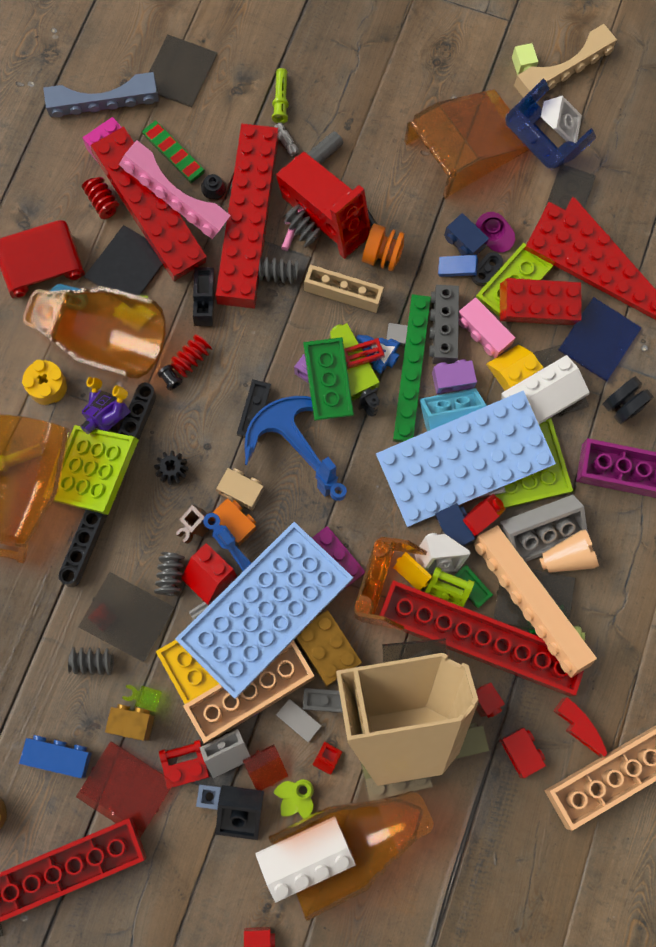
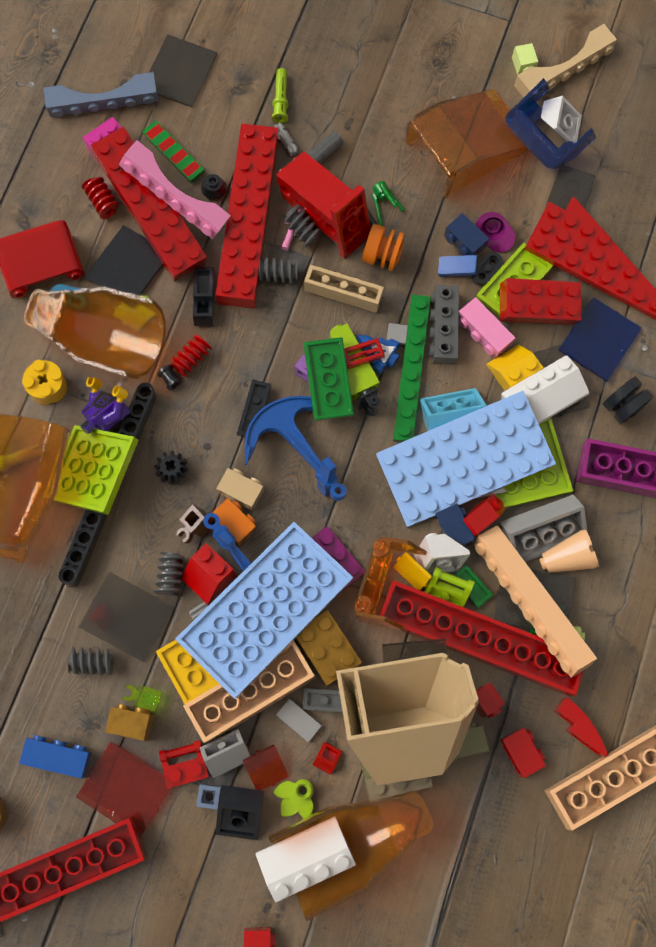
medium lavender brick [432,359,477,394] -> none
none -> green plant [371,181,405,226]

